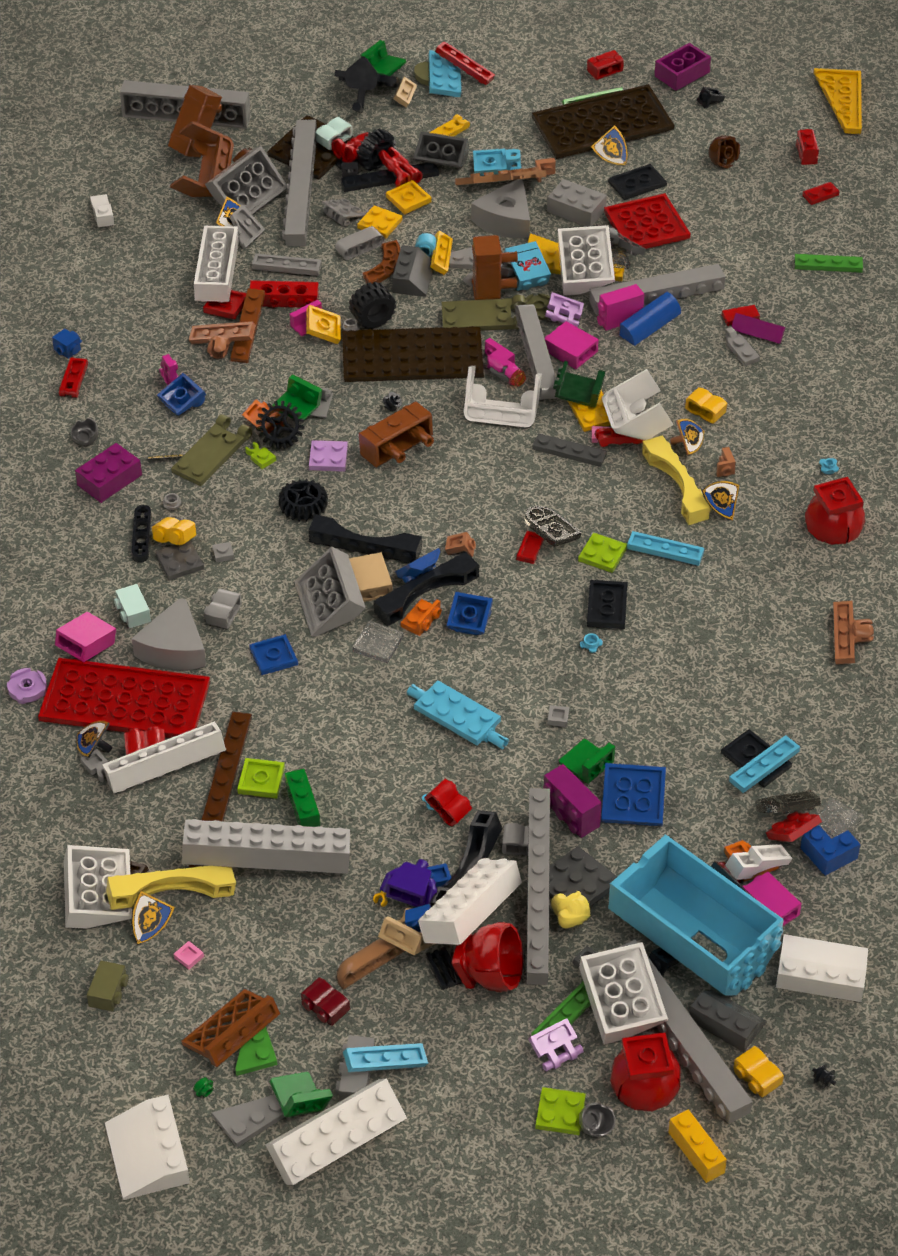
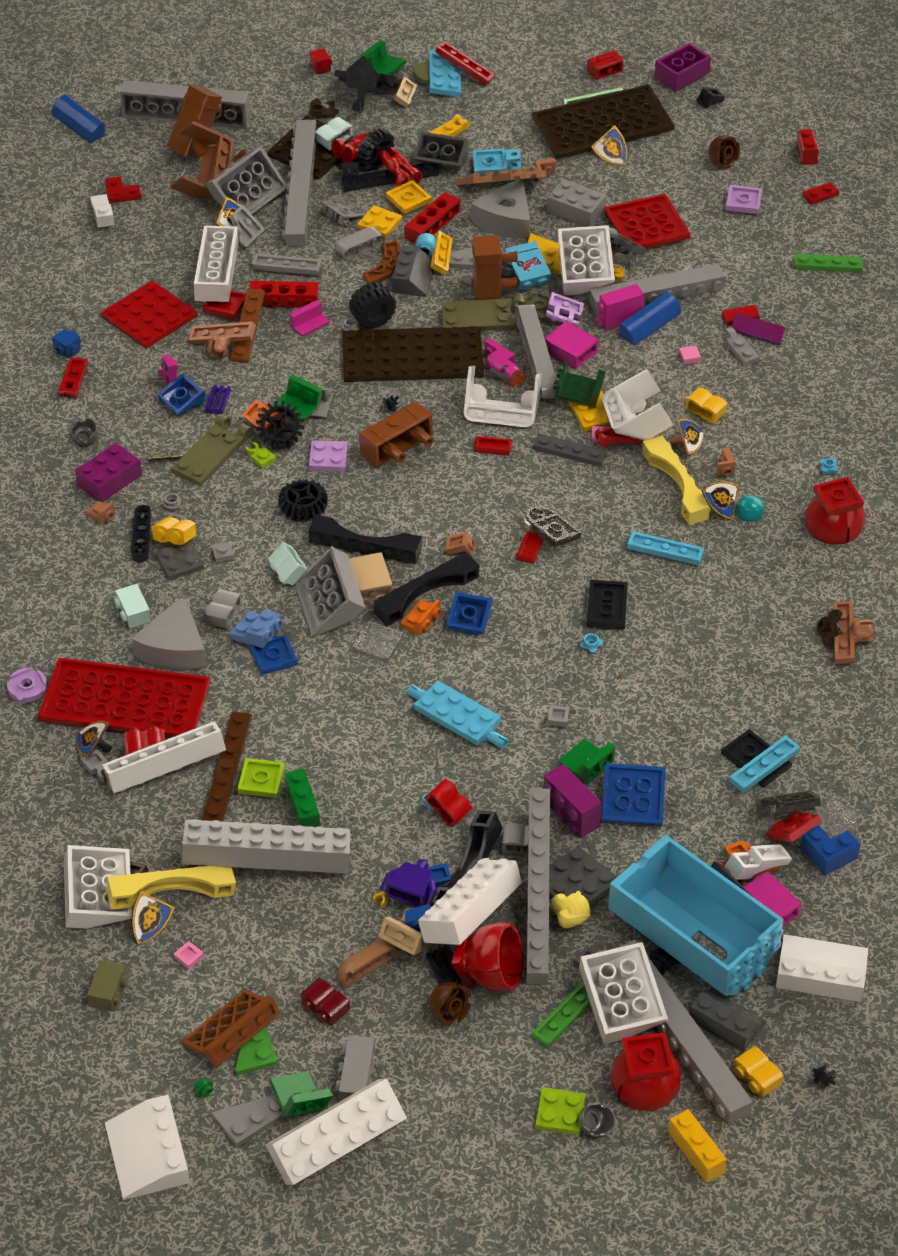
dark pink brick [55,612,116,662] -> none
yellow plate [306,305,341,344] -> none
medium azure plate [343,1043,428,1072] -> none
blue slope [395,548,441,583] -> none
lavender plate [528,1018,584,1071] -> none
lime plate [578,532,627,573] -> none
black tile [608,164,667,200] -> none
yellow wing [813,68,862,134] -> none
none -> blue brick [51,95,105,144]
none -> nougat bracket [86,501,115,525]
none -> red plate [101,280,198,349]
none -> red plate [105,177,142,203]
none -> dark purple tile [205,384,231,414]
none -> medium blue plate [229,610,283,648]
none -> light aqua brick [268,542,307,586]
none -> dark brown plate [309,98,339,118]
none -> red brick [310,48,333,74]
none -> red brick [404,192,461,243]
none -> reddish brown cylinder [428,982,471,1027]
none -> red tile [474,436,512,456]
none -> bright pink tile [679,346,701,364]
none -> lavender plate [726,185,763,214]
none -> teal hair [736,495,764,522]
none -> dark brown plate [817,609,843,647]

